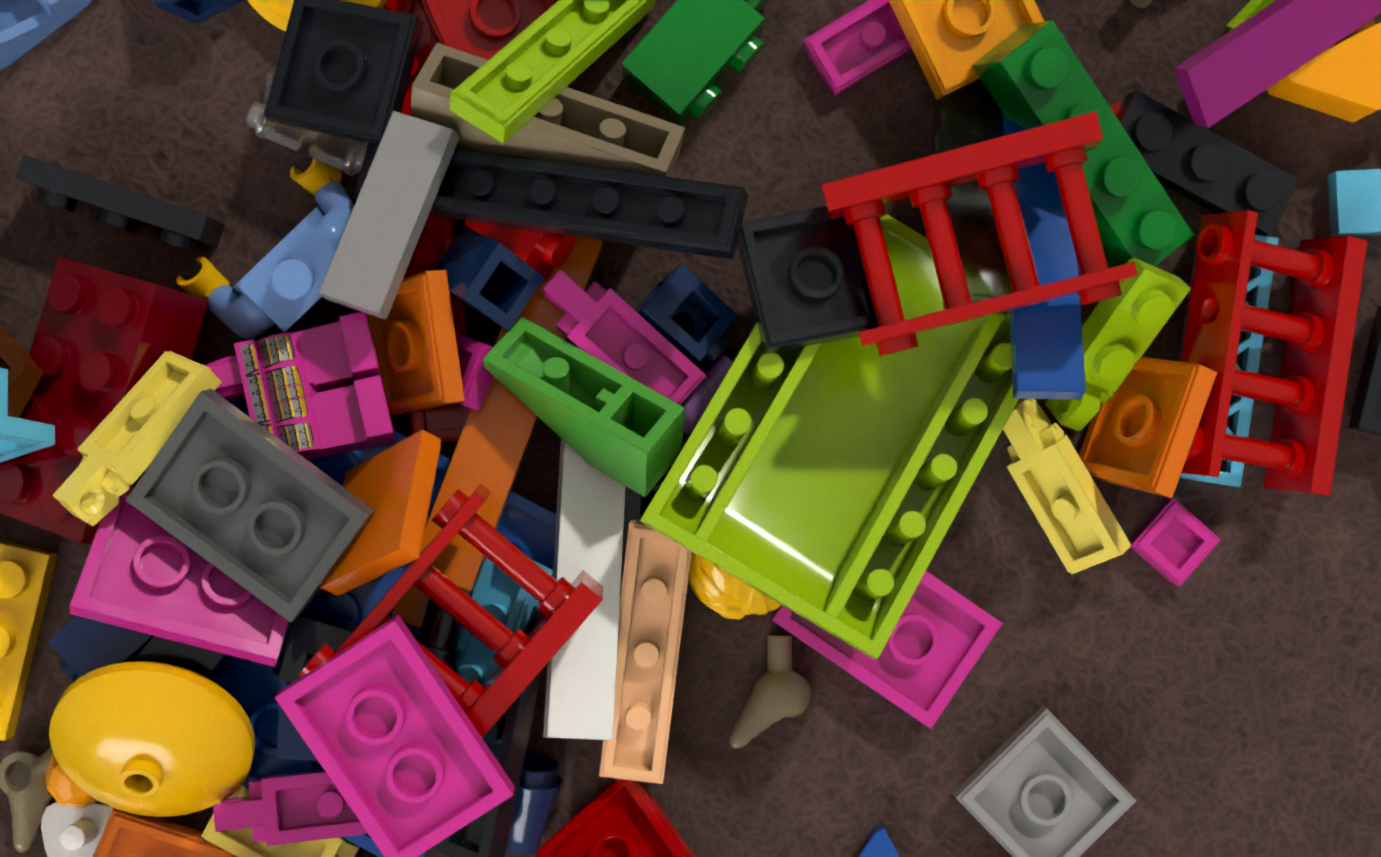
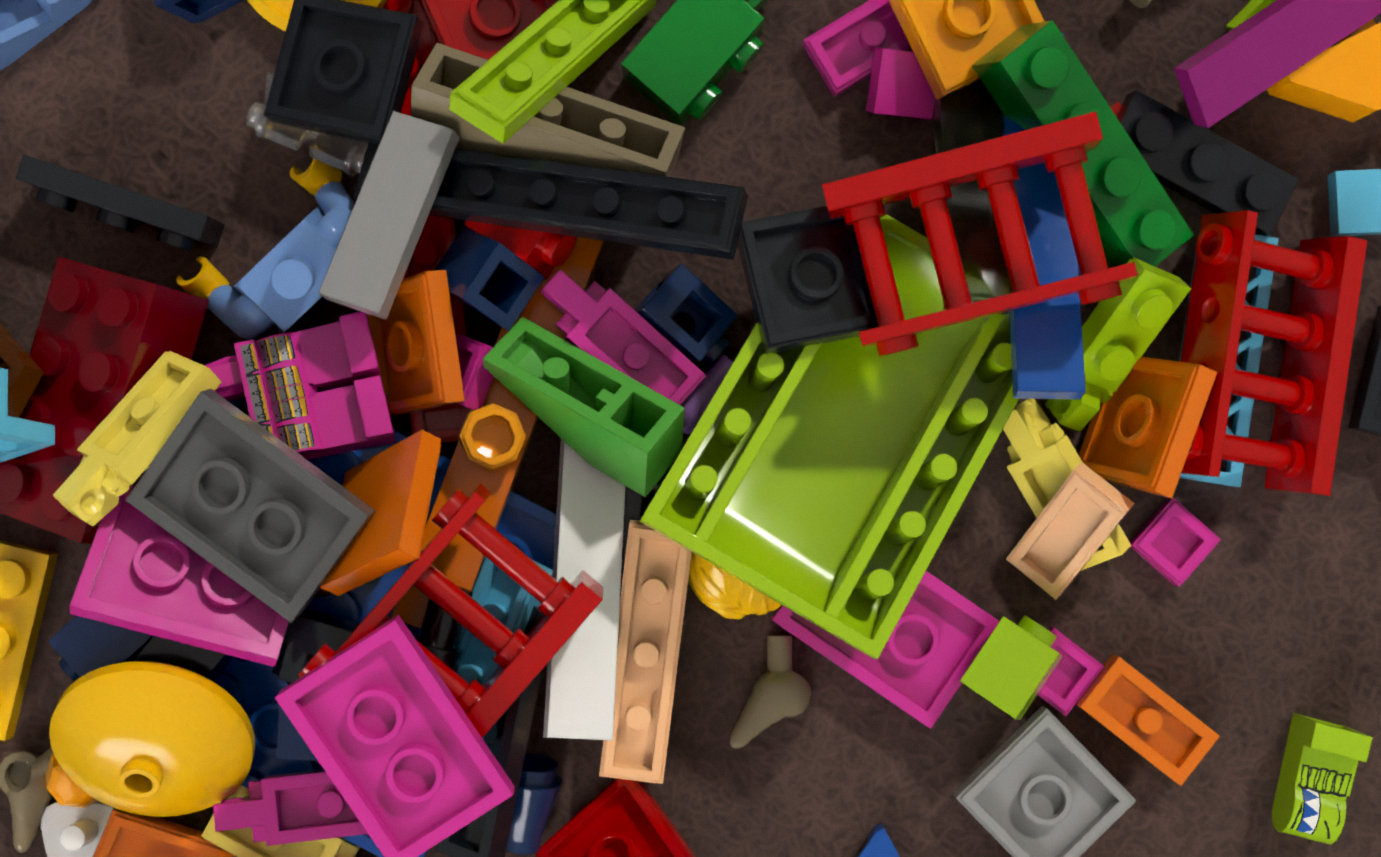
none -> light orange tile [458,403,526,470]
none -> dark pink tile [866,47,935,119]
none -> lime brick [960,615,1063,720]
none -> light nougat tile [1006,463,1135,600]
none -> dark pink tile [1037,626,1105,717]
none -> orange plate [1076,654,1220,786]
none -> lime leg [1272,713,1373,845]

